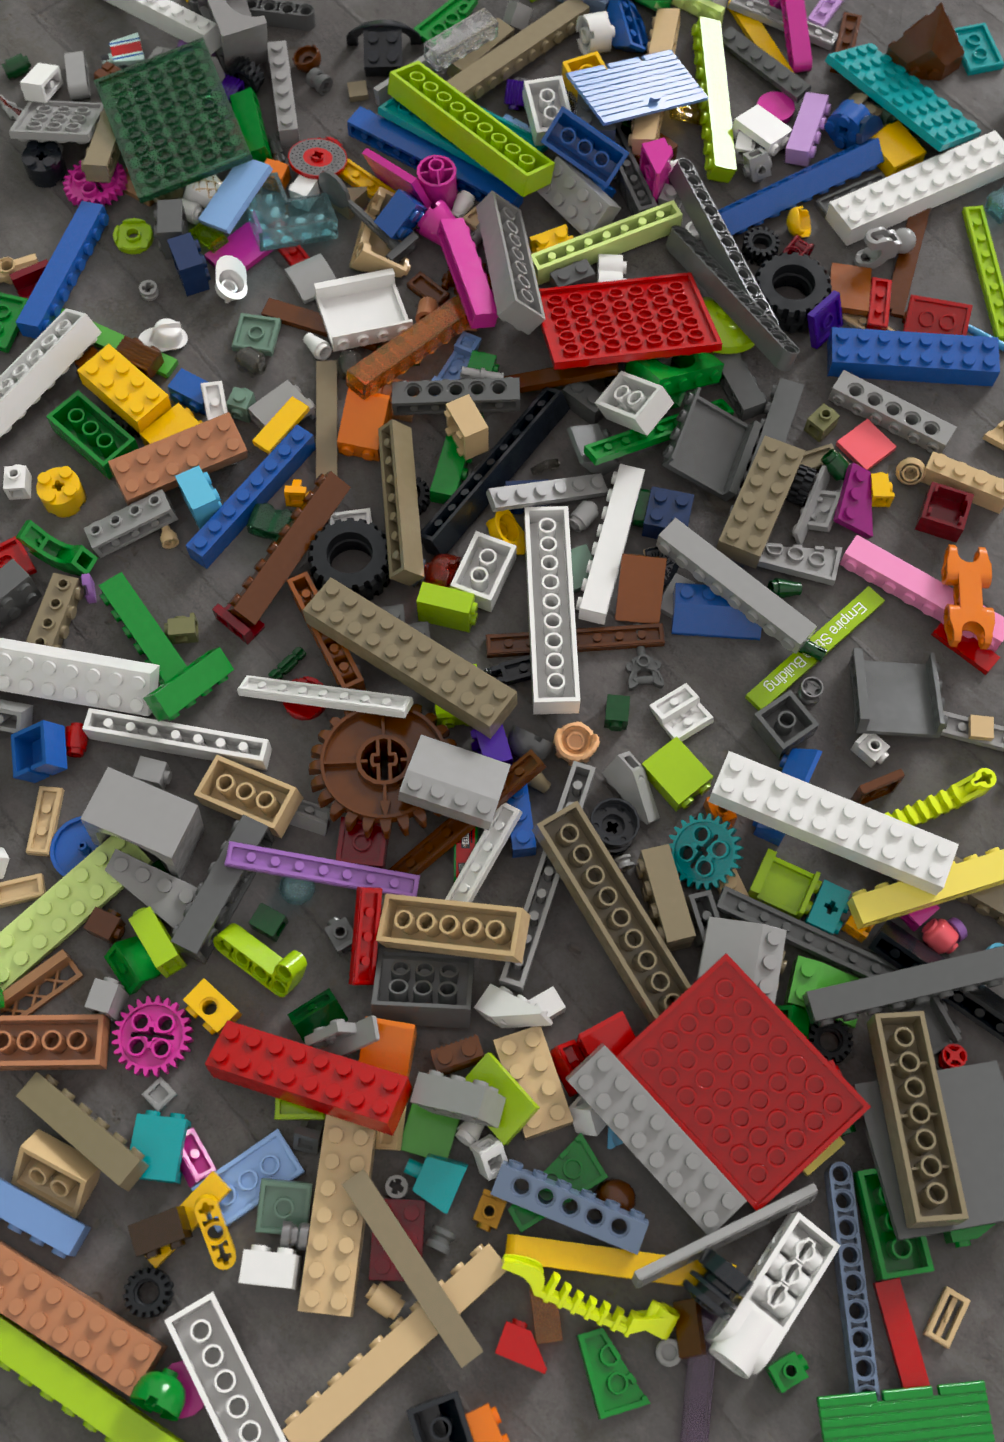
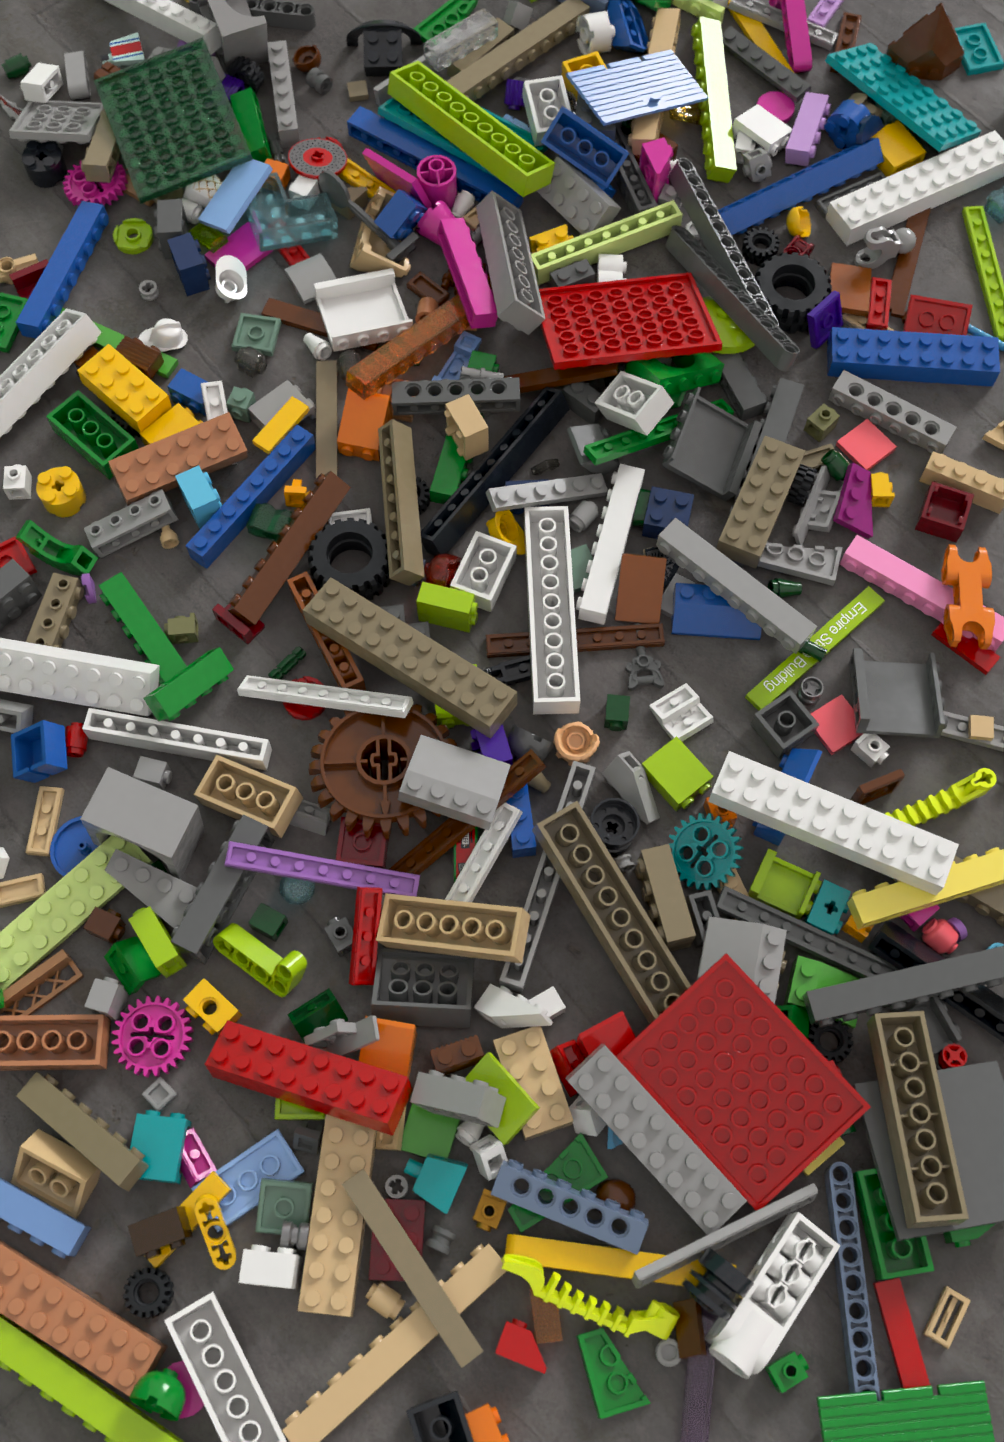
tan cone [896,457,926,485] -> none
none -> coral tile [811,694,863,755]

